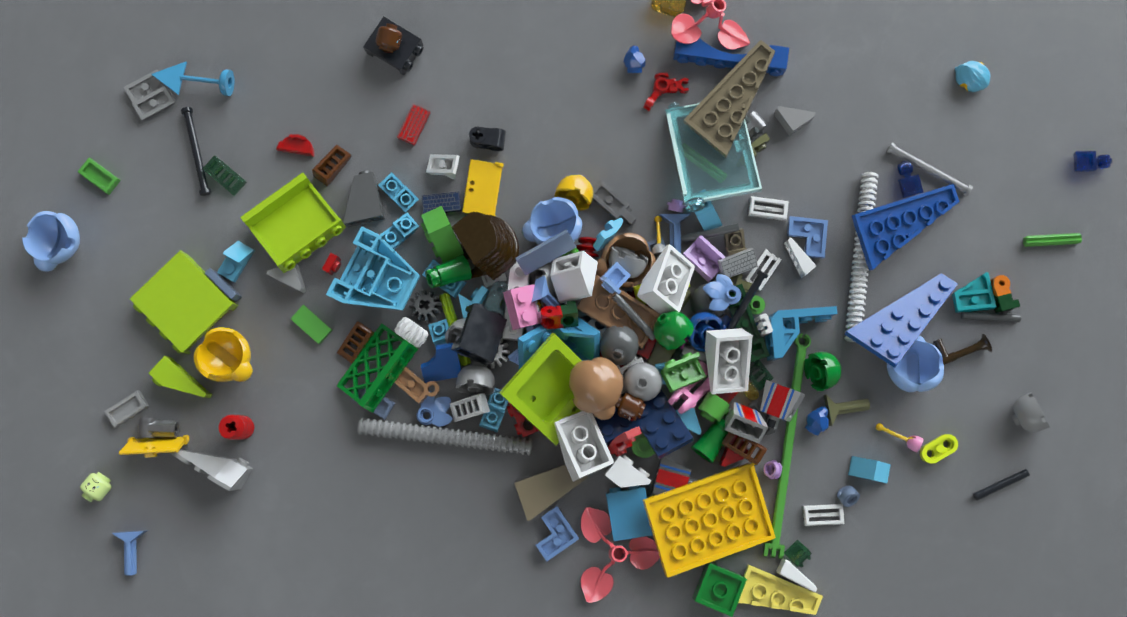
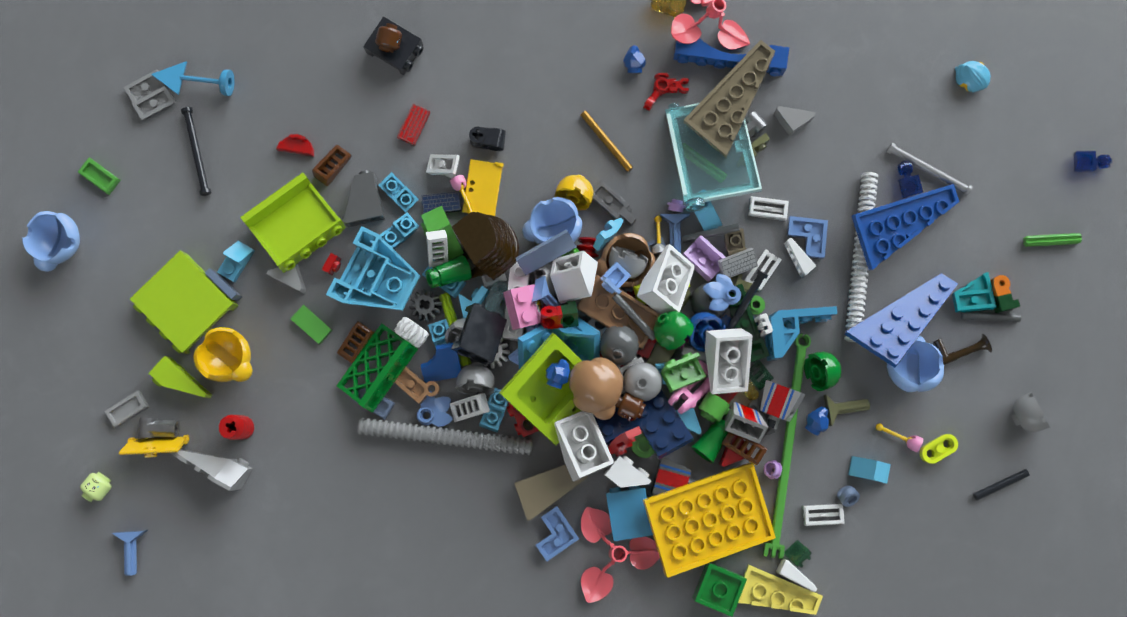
clear green slope [203,155,247,196] -> none
none -> white slope [426,230,448,267]
none -> bright pink hinge [450,175,474,213]
none -> blue rock [545,359,570,389]
none -> pearl gold bar [580,111,633,172]

